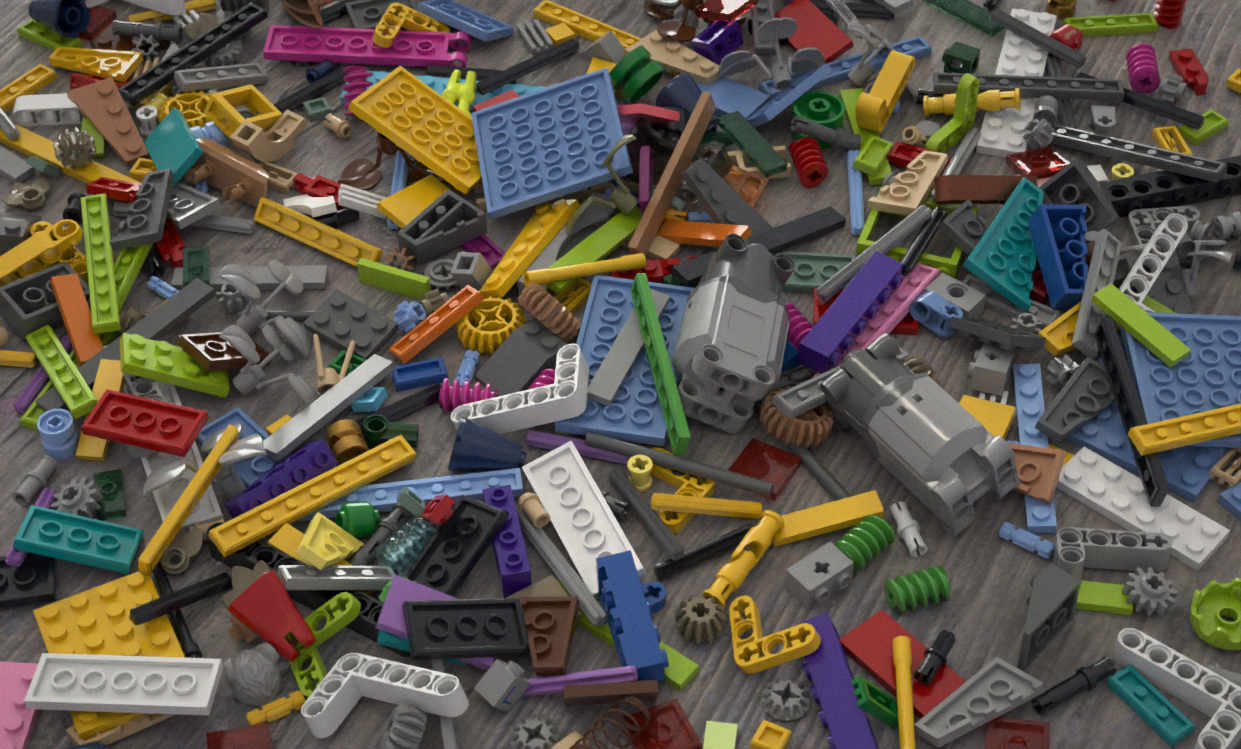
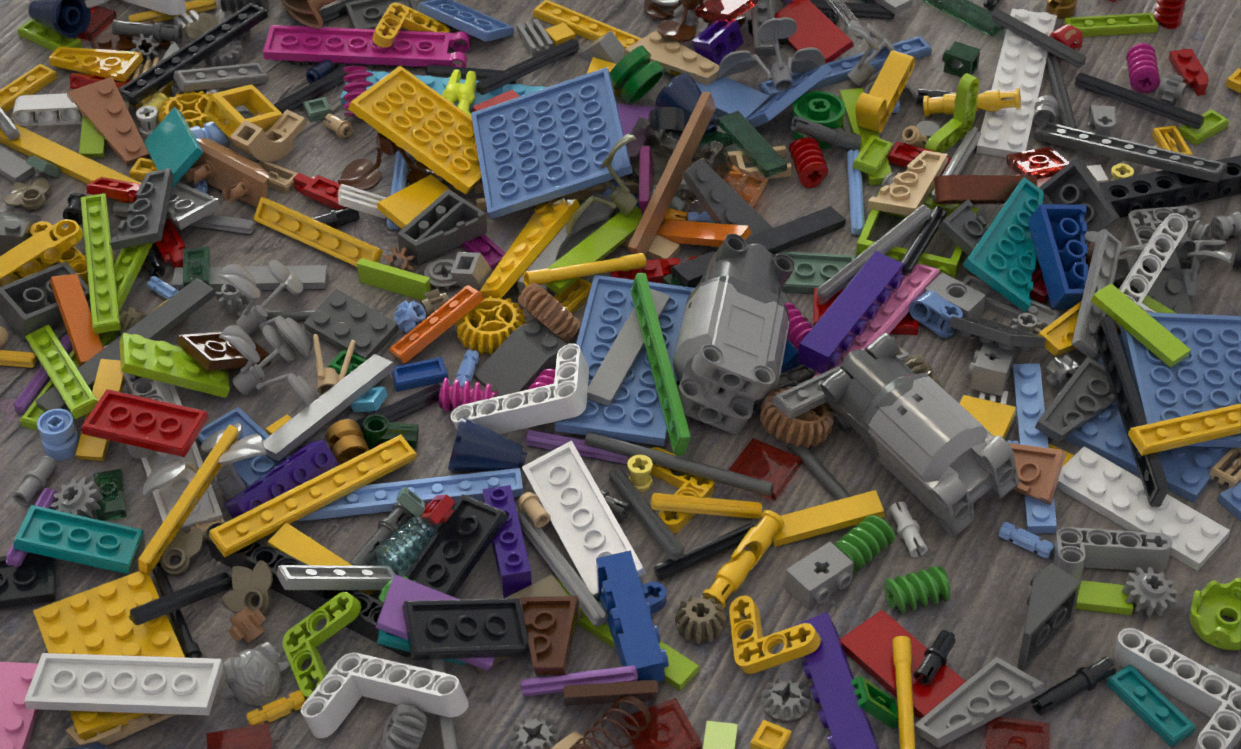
dark tan gear [53,127,96,169] -> none
red piece [227,570,317,663] -> none
white tile [283,194,337,217] -> none
light yellow wing [296,512,364,570] -> none
green head [335,501,380,539] -> none
light grey brick [474,659,531,712] -> none
coral tile [618,103,680,125] -> none
dark grey tile [932,72,1124,101] -> none
light grey gear [1023,118,1054,149] -> none

